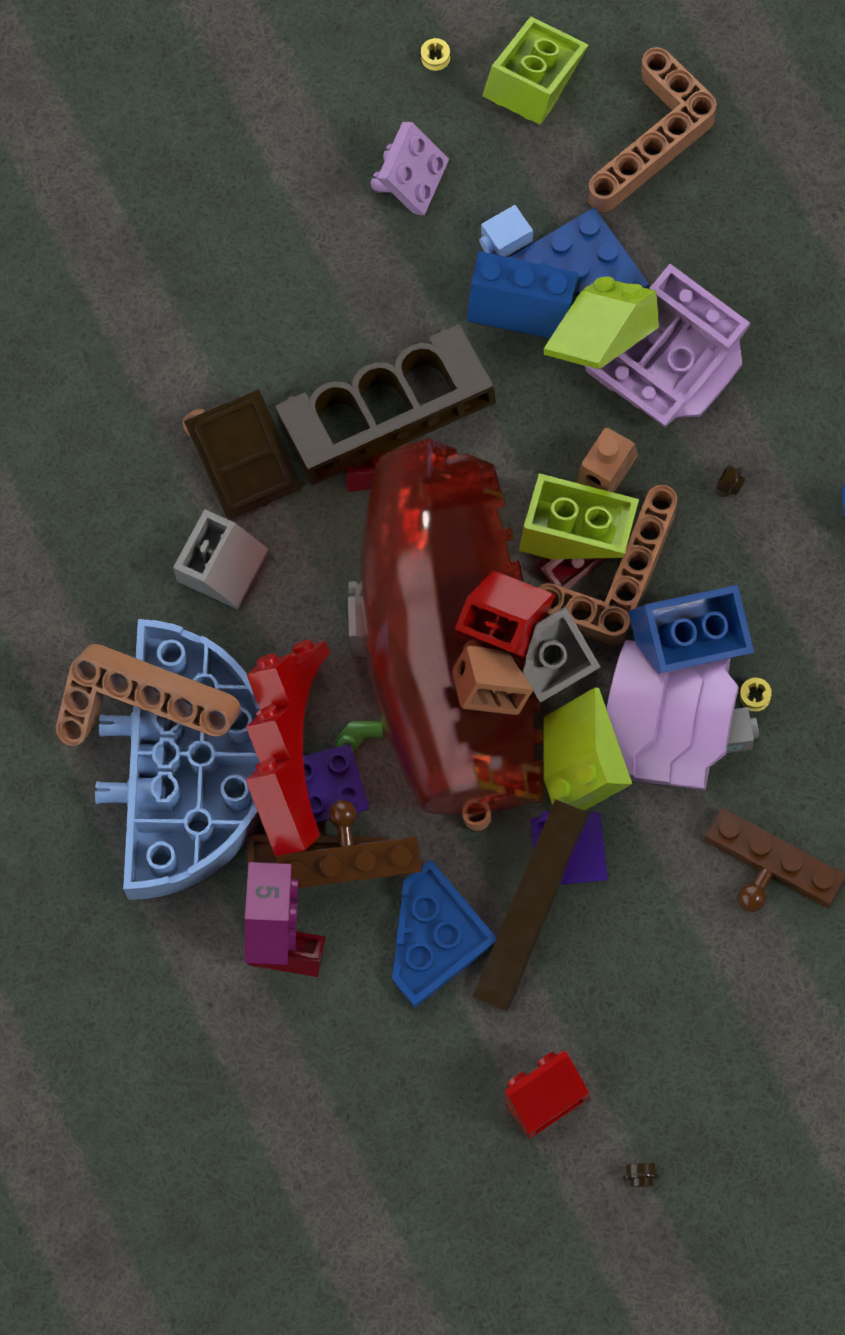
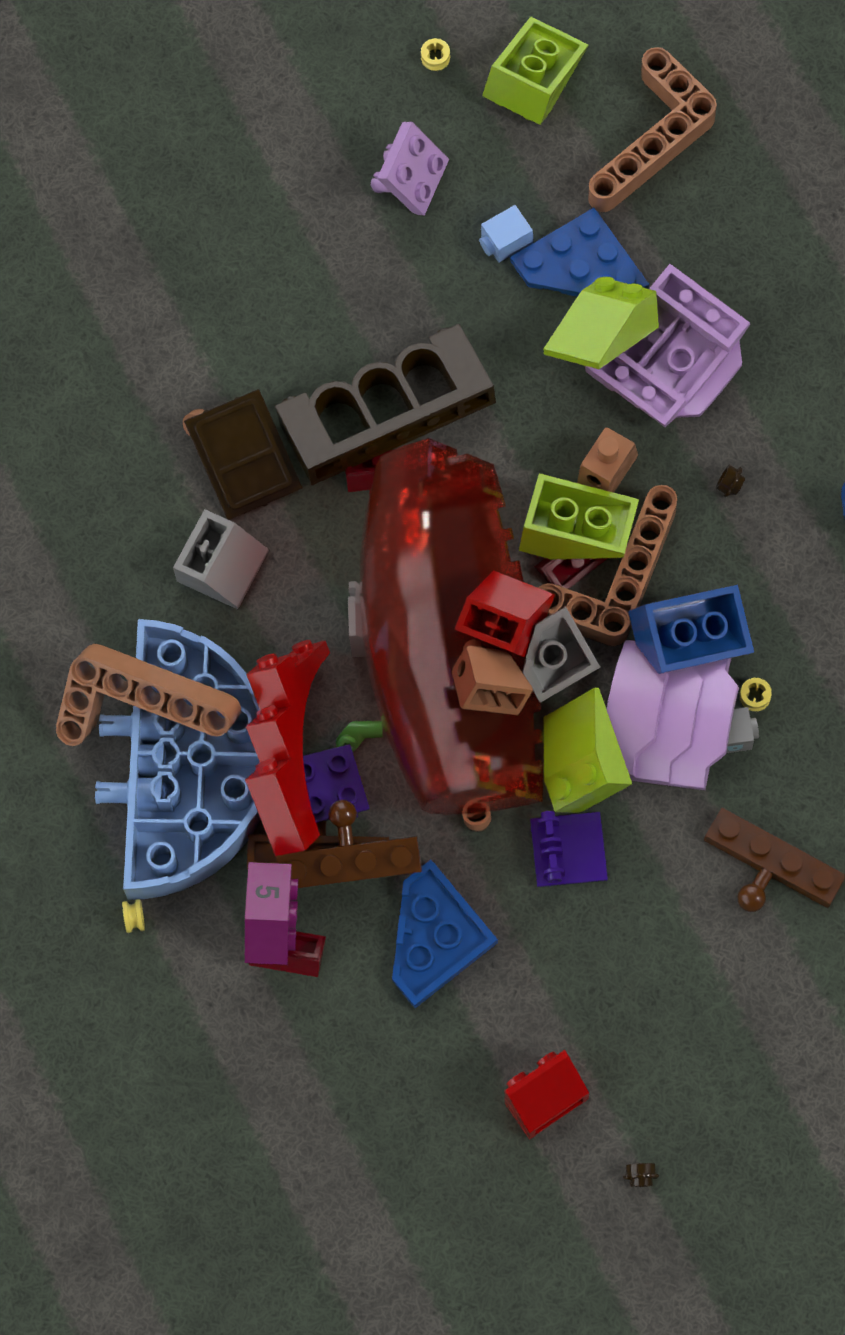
blue slope [467,251,580,339] -> none
dark brown tile [473,799,590,1012] -> none
none -> light yellow bush [122,899,145,933]

